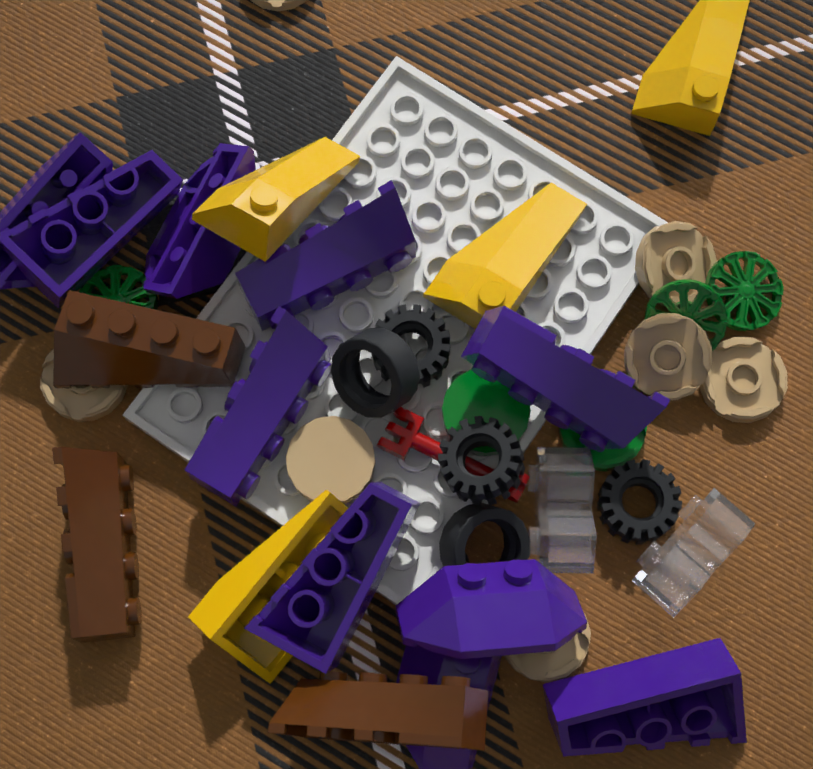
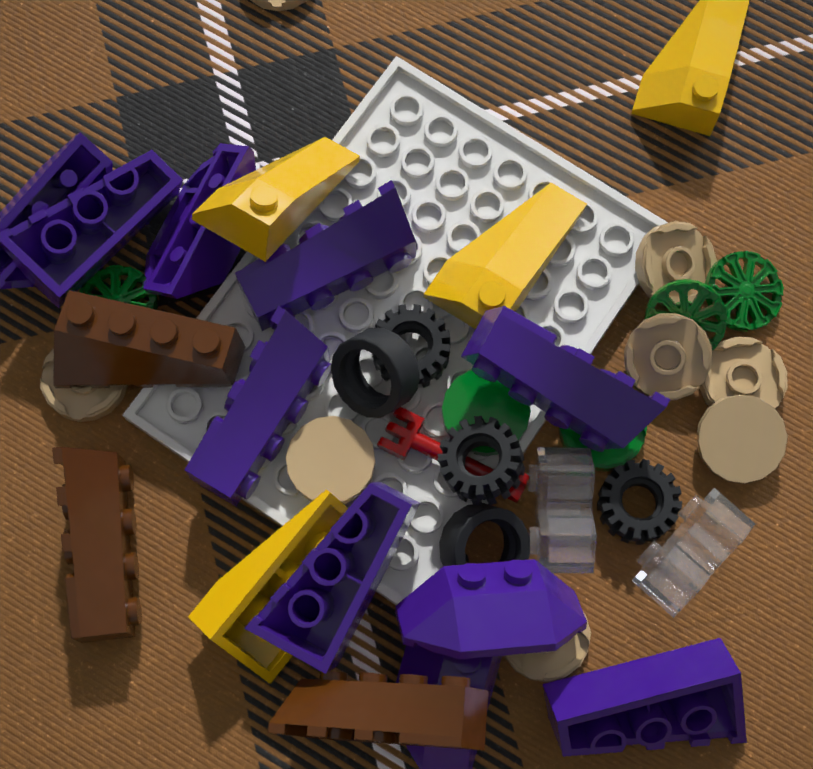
none -> tan tile [697,395,788,483]

